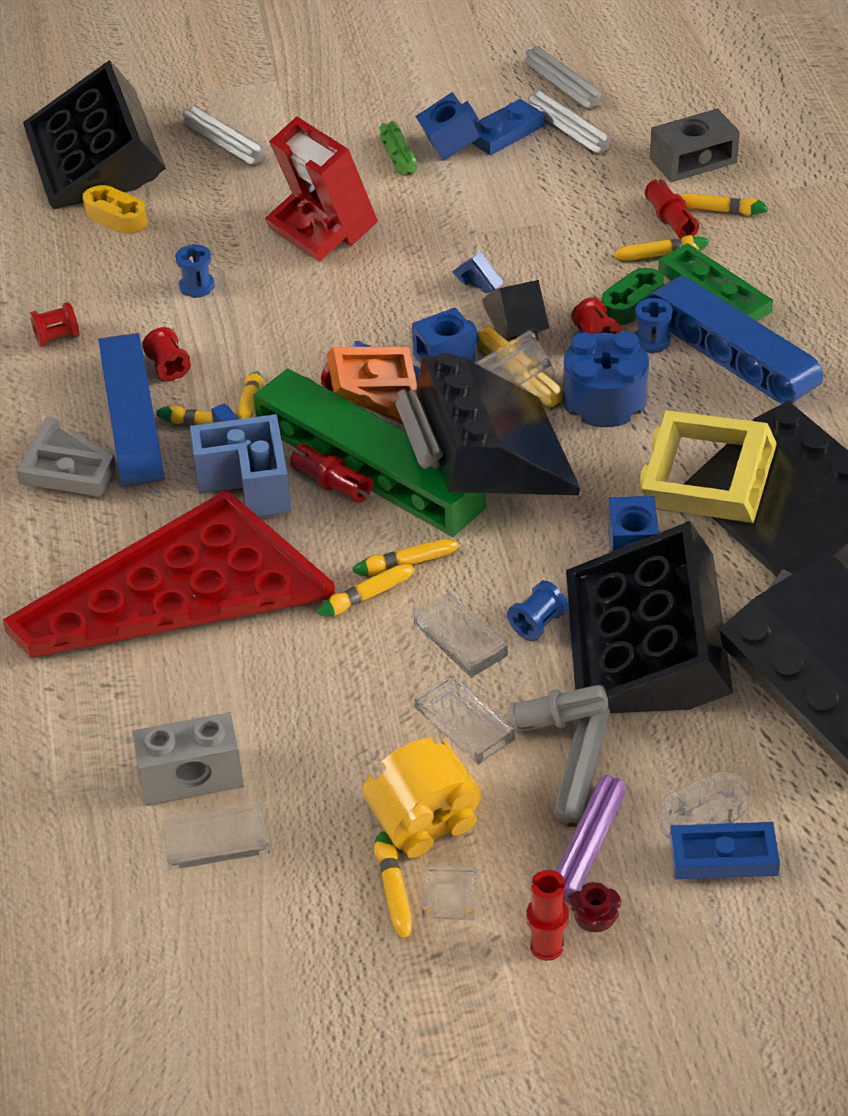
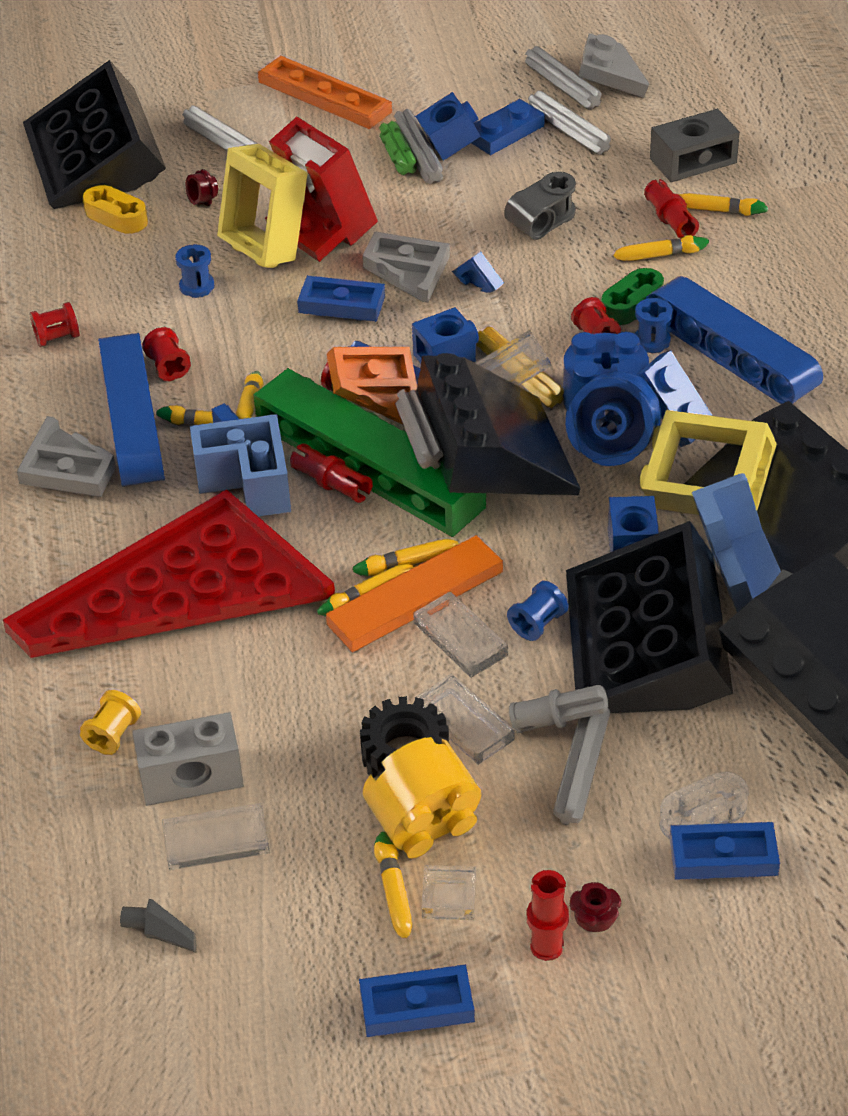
black slope [482,280,550,346] -> none
medium lavender axle [556,774,625,903] -> none
green plate [658,243,773,321] -> none
none -> yellow bush [80,690,141,755]
none -> dark grey bar [120,899,197,953]
none -> dark red plate [185,169,219,207]
none -> light yellow window [217,144,308,268]
none -> orange tile [258,55,392,129]
none -> blue plate [297,275,385,322]
none -> orange tile [326,535,503,653]
none -> blue plate [359,964,475,1037]
none -> black tyre [360,696,449,778]
none -> light grey wing [363,232,450,303]
none -> light grey axle [394,109,443,184]
none -> dark grey piece [504,172,576,240]
none -> blue brick [565,371,661,466]
none -> light grey wing [578,33,649,98]
none -> plate [636,350,713,447]
none -> medium blue panel [692,473,781,612]

